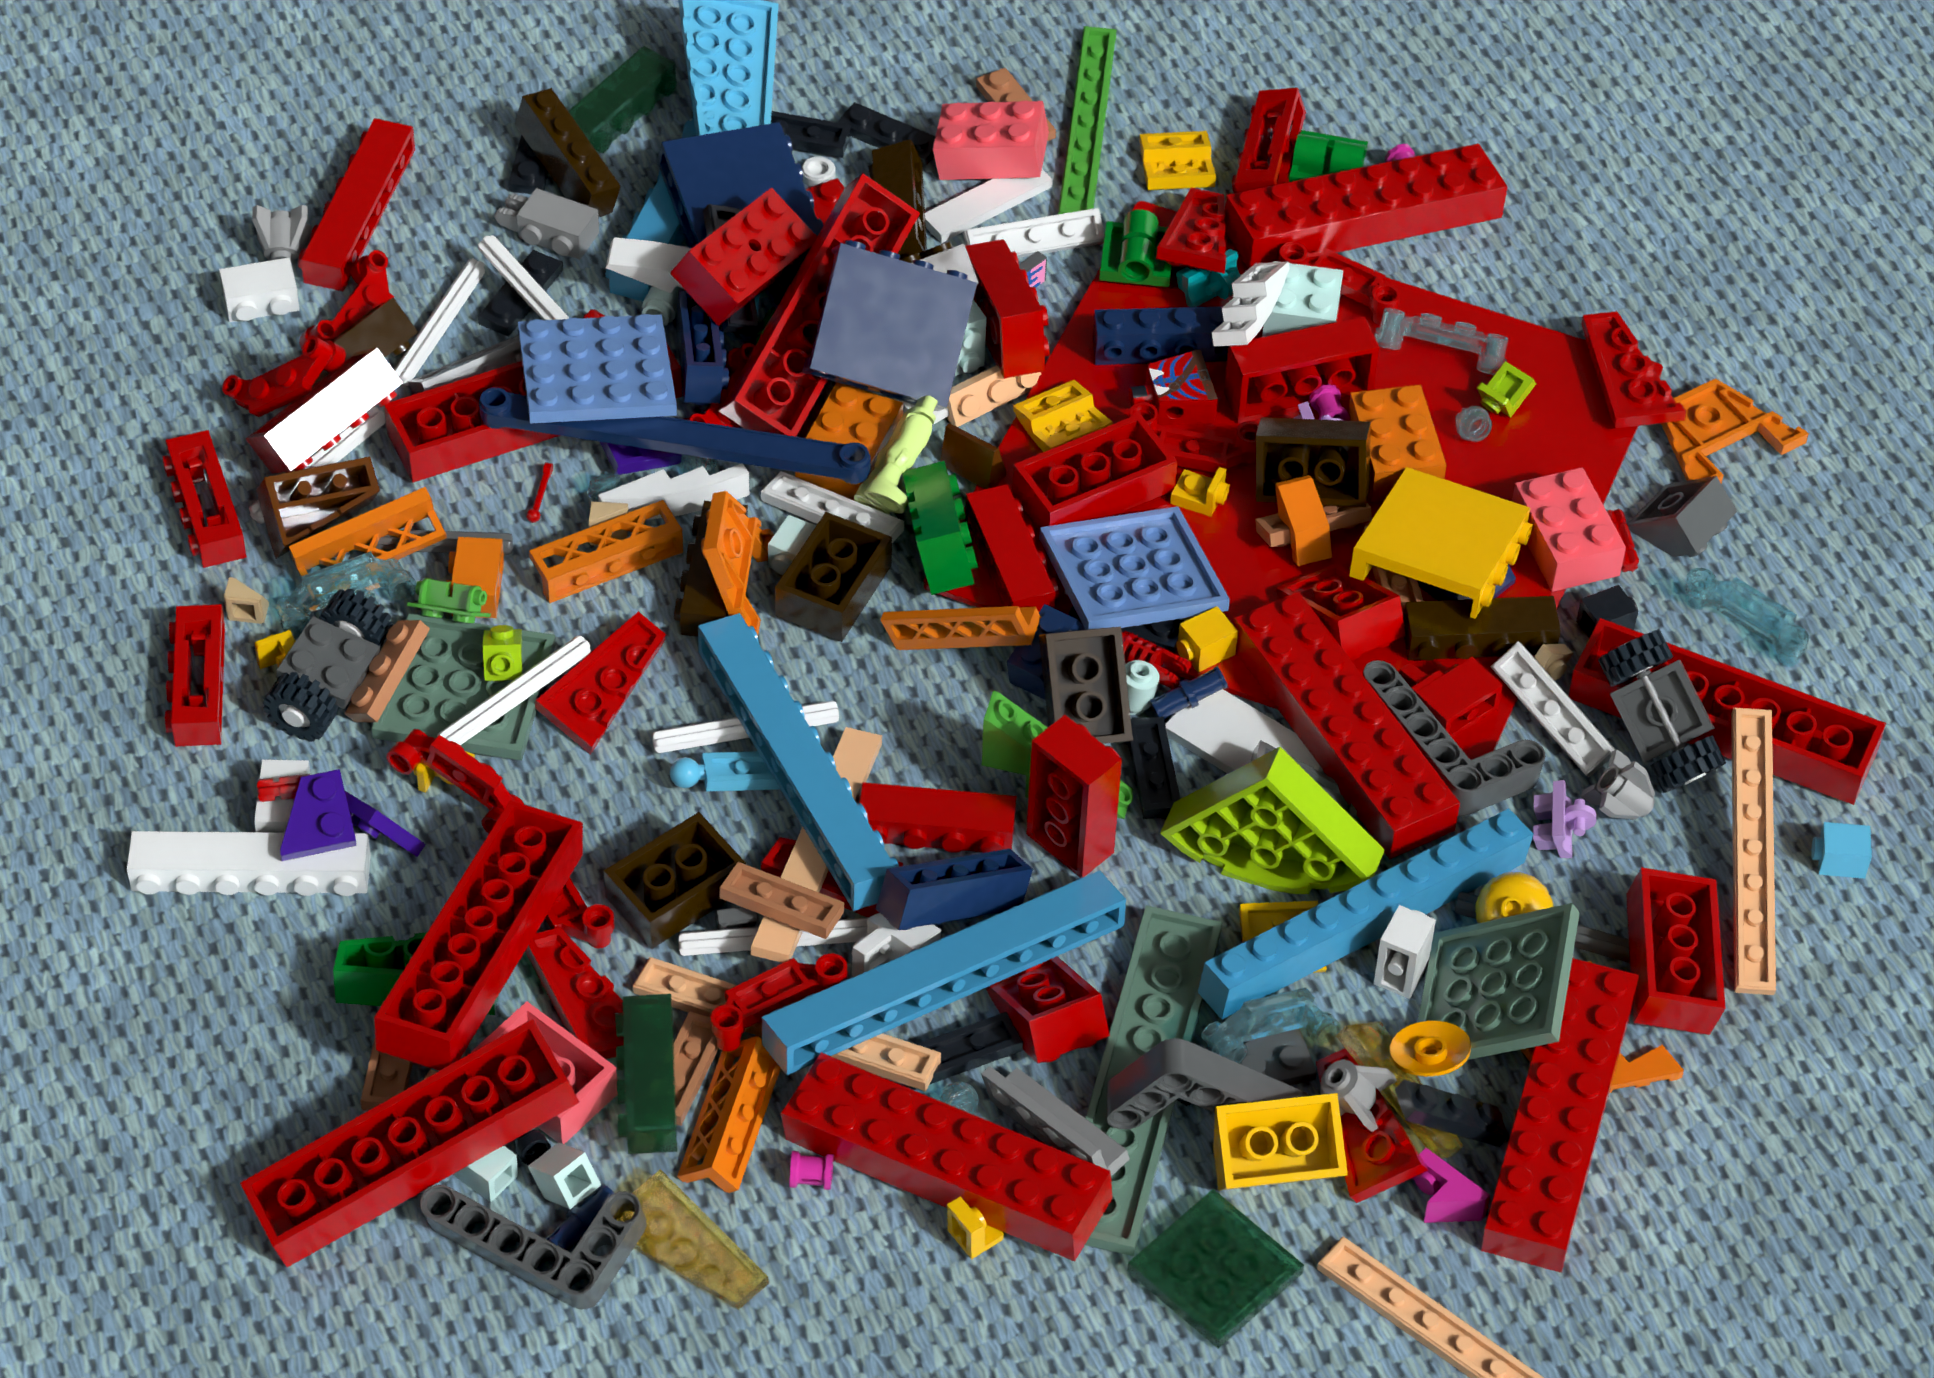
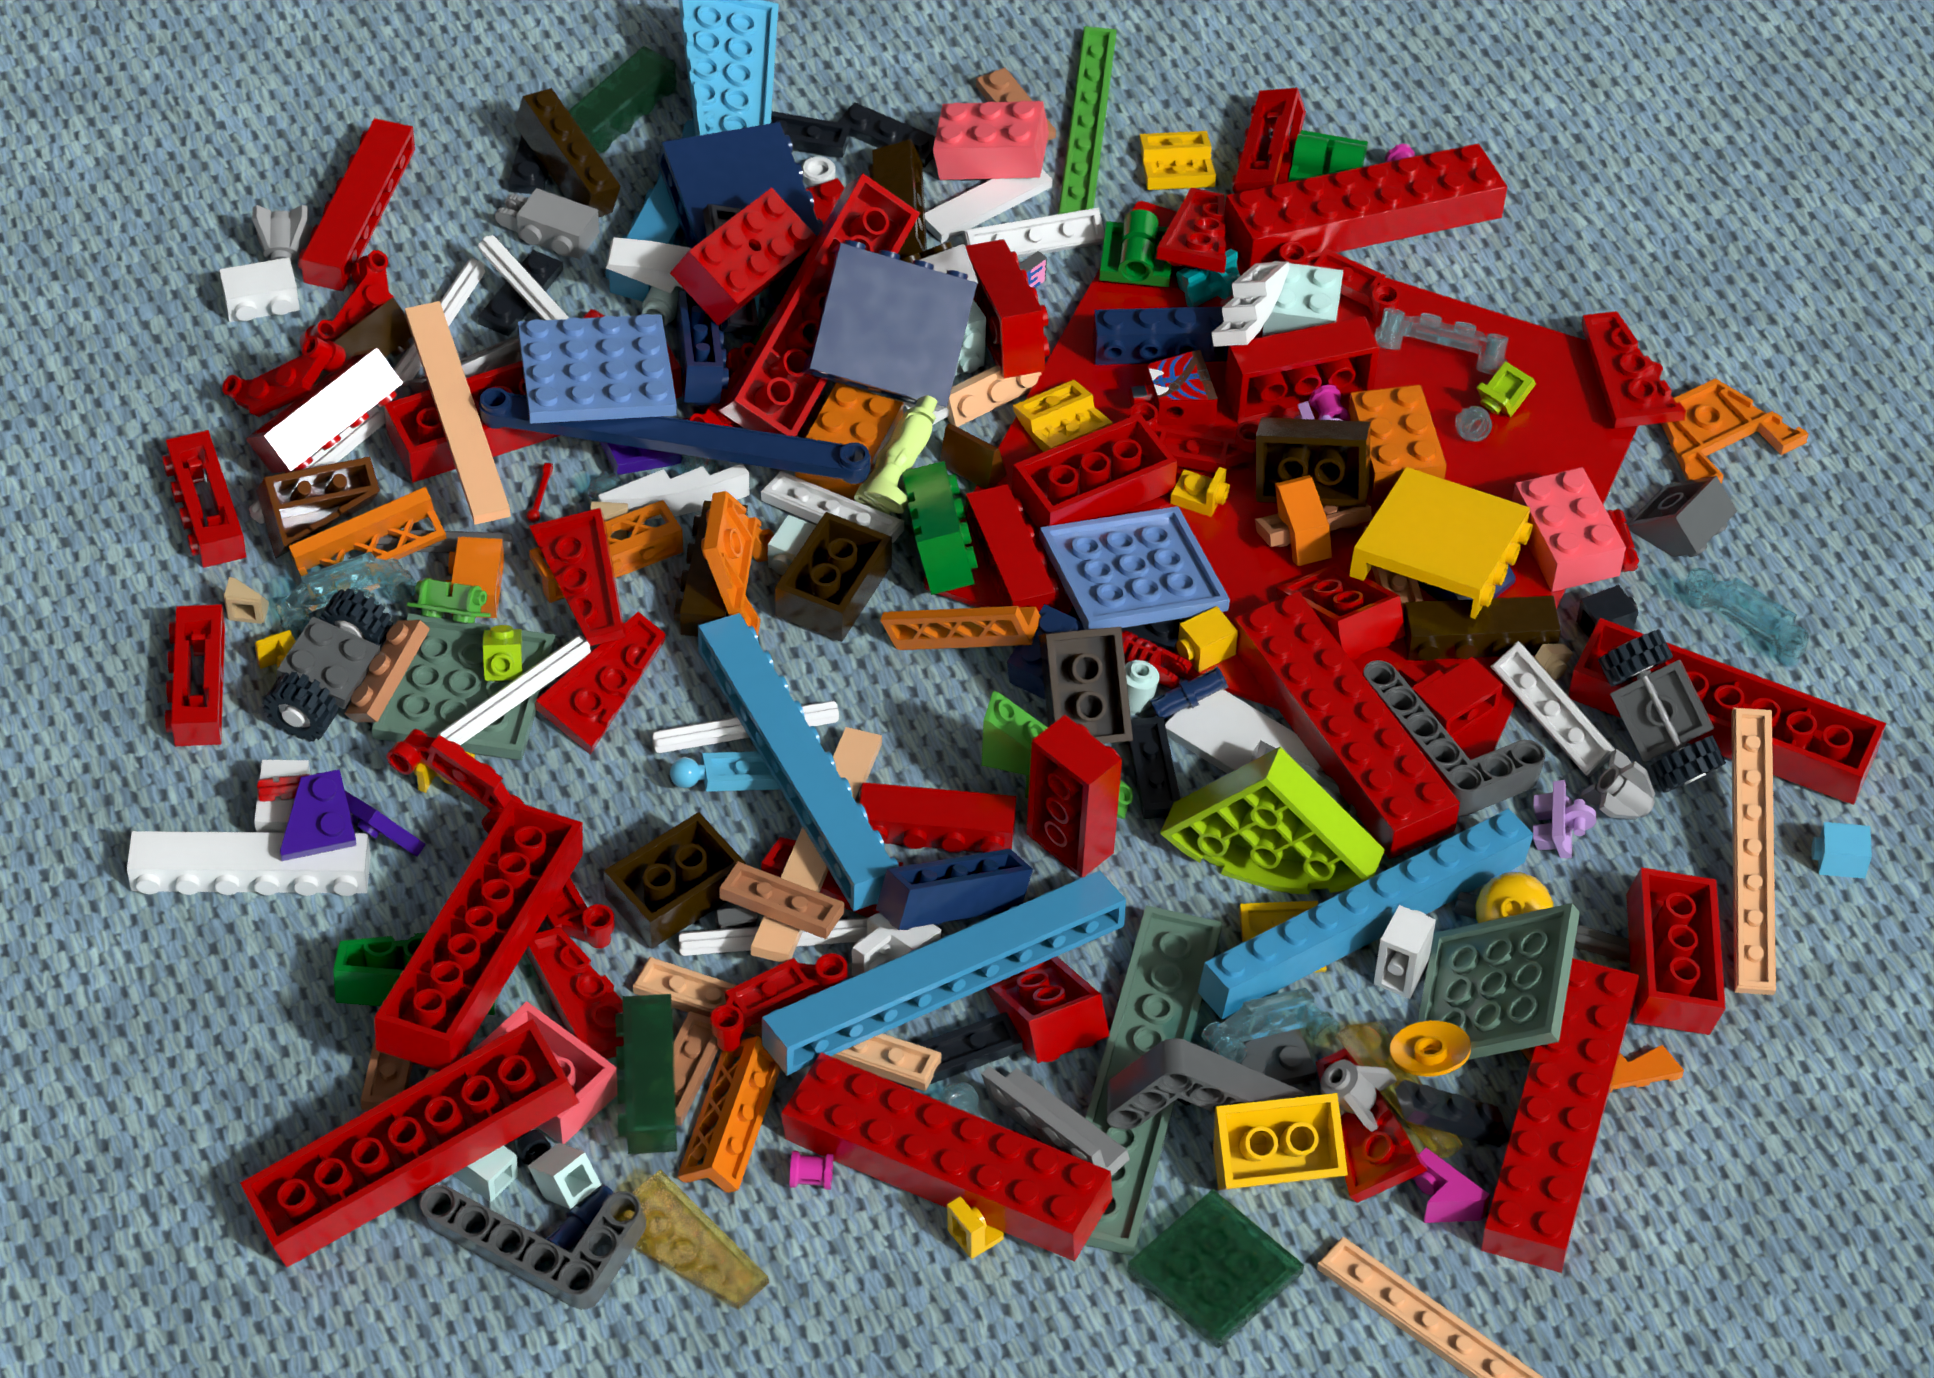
none -> light nougat tile [405,301,511,525]
none -> red wing [529,508,626,646]

